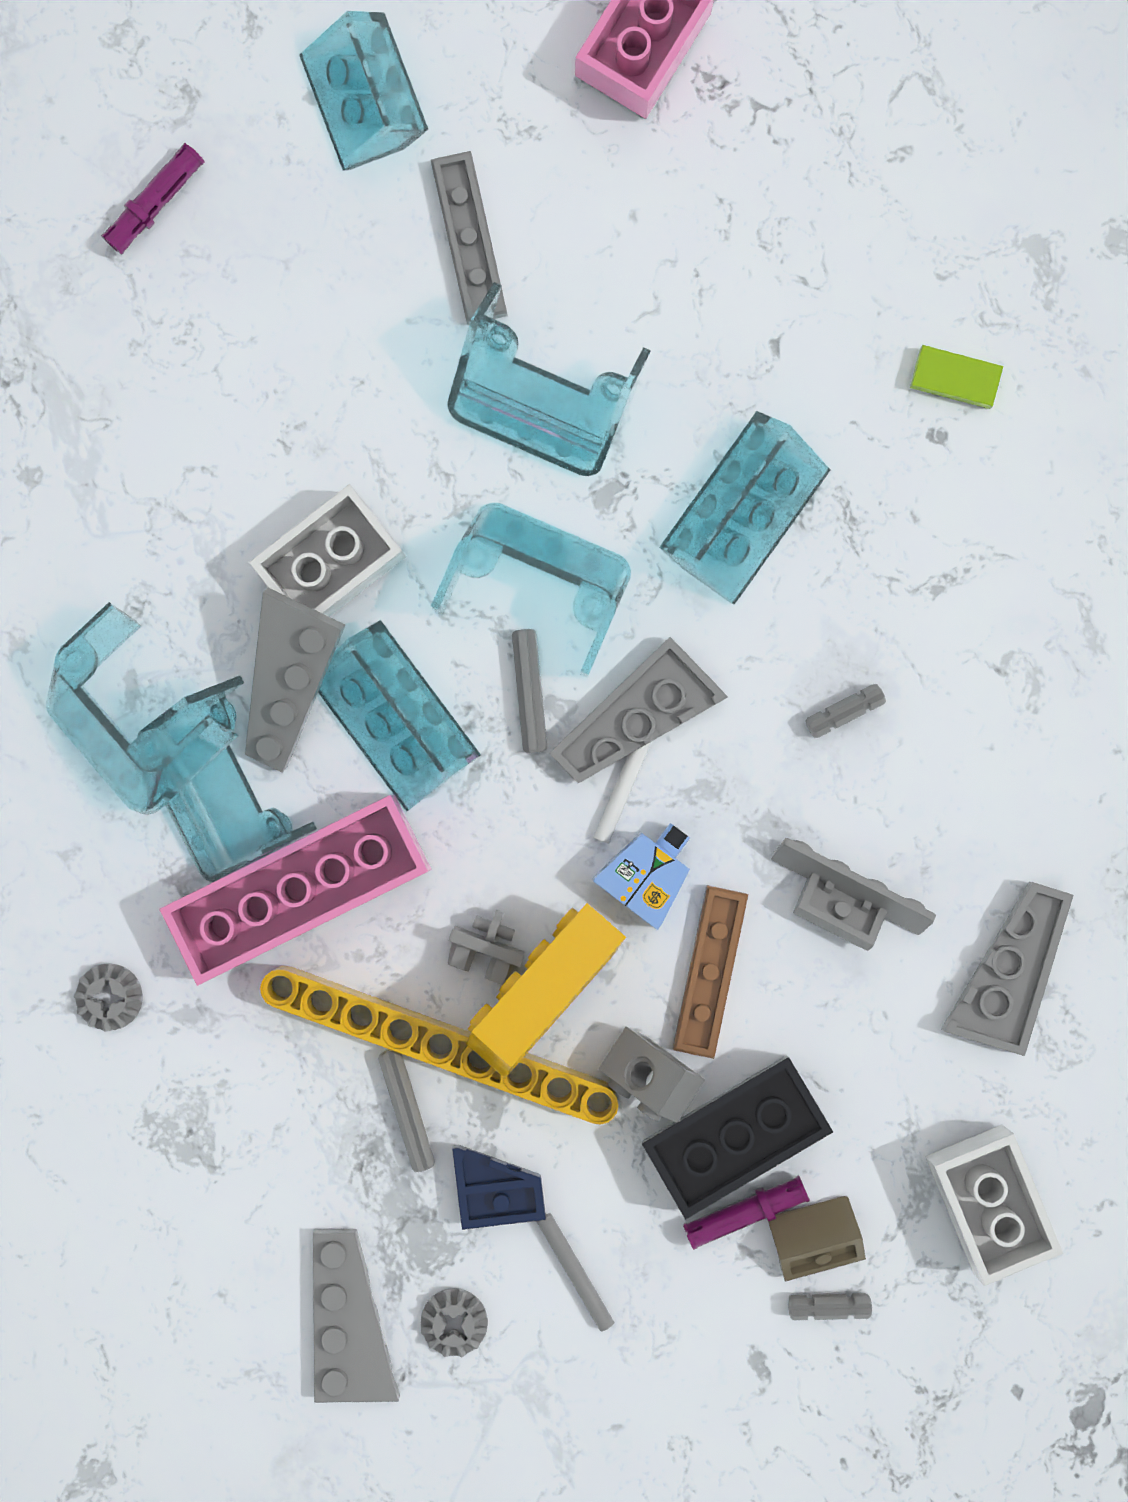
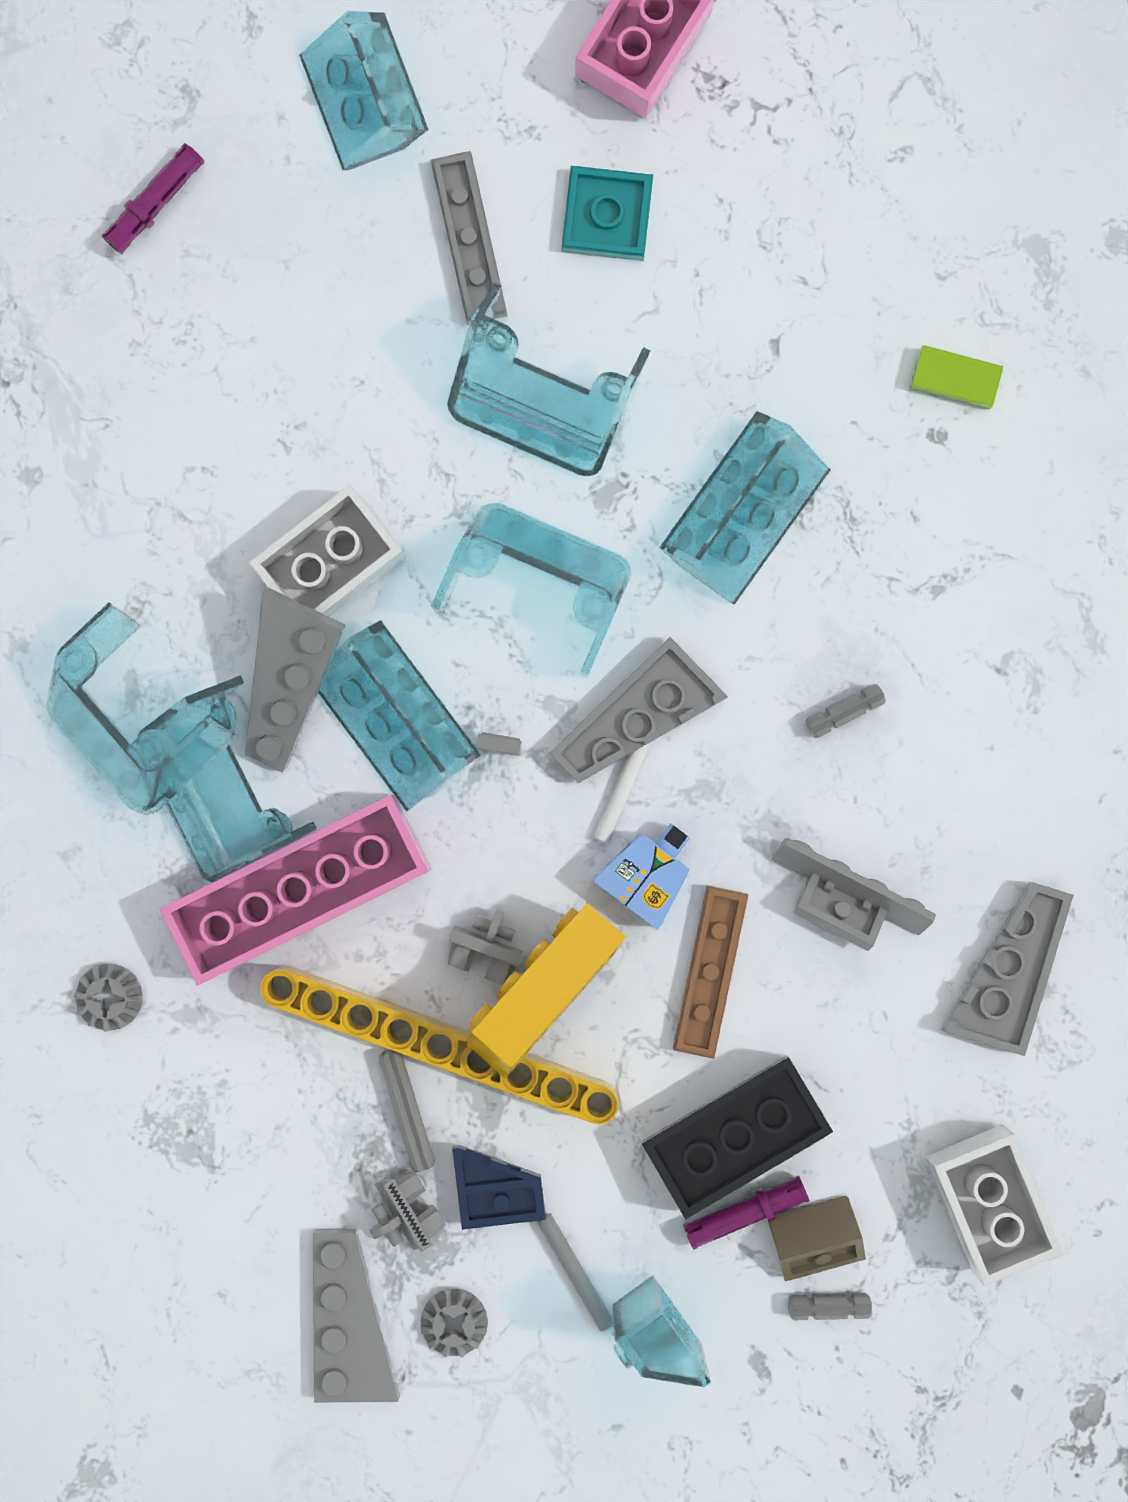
light grey axle [512,629,547,753] -> none
light grey brick [599,1026,705,1123] -> none
none -> light grey hips [370,1172,446,1252]
none -> light grey tile [477,732,522,756]
none -> teal tile [561,165,654,261]
none -> clear light blue slope [611,1275,711,1387]

